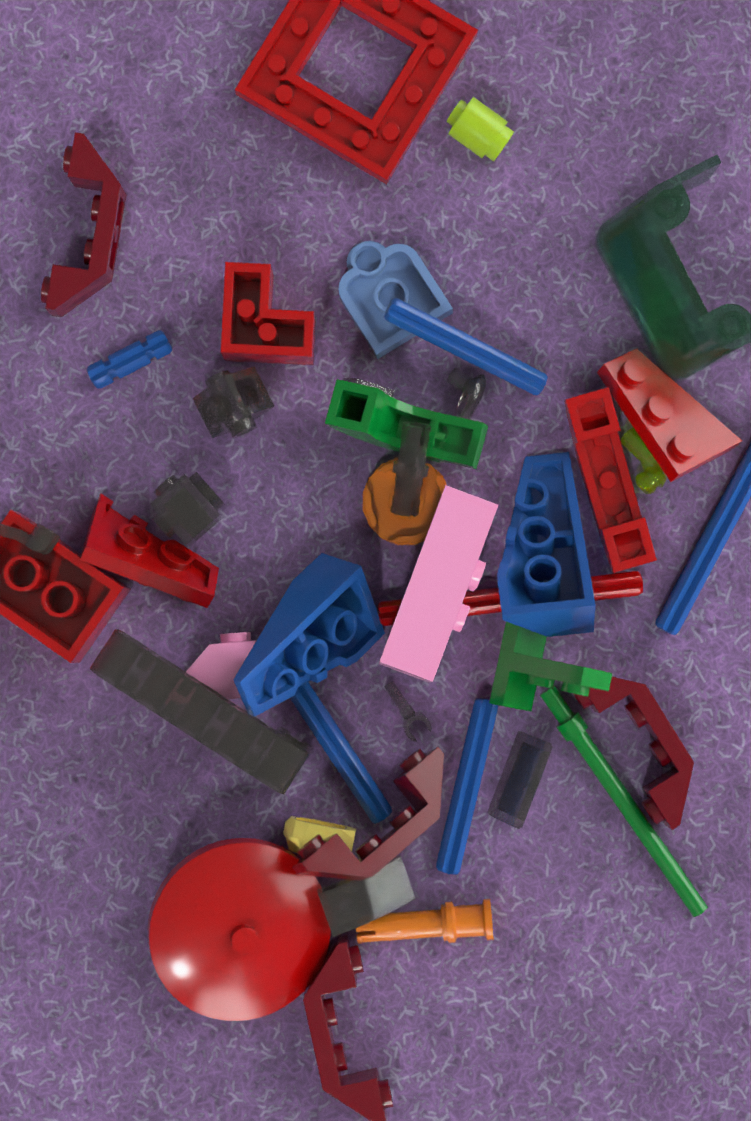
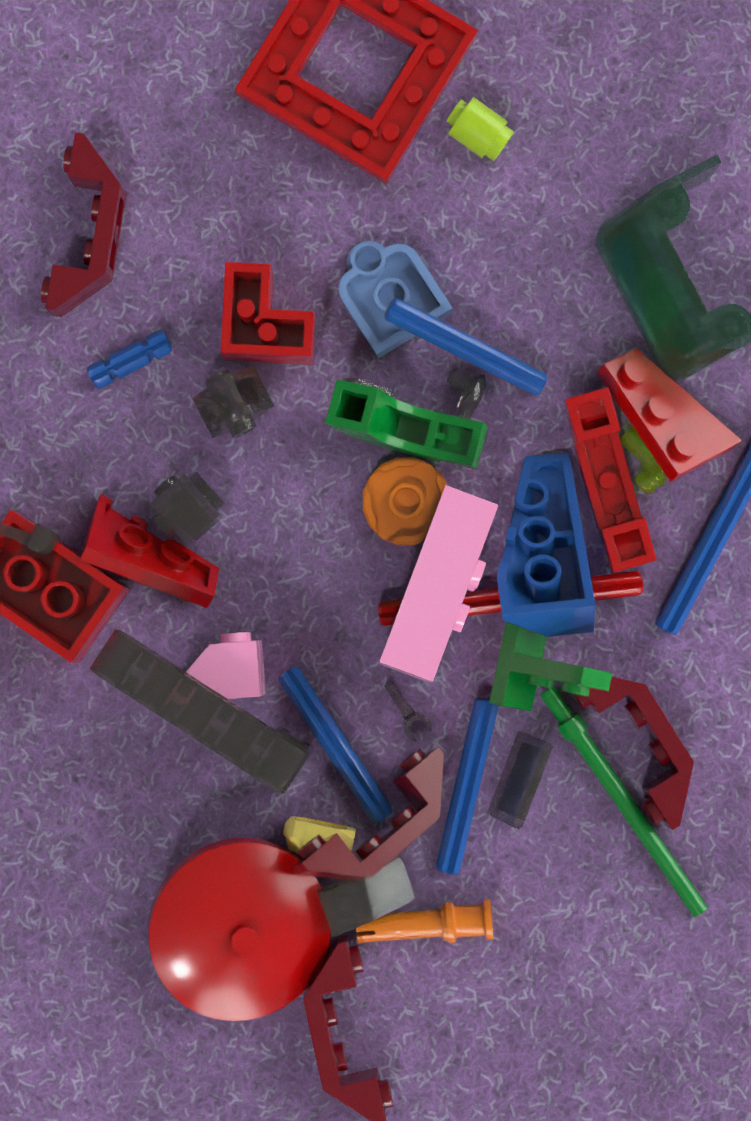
blue wedge [233,553,385,717] -> none
clear smoke pin [390,421,431,517] -> none

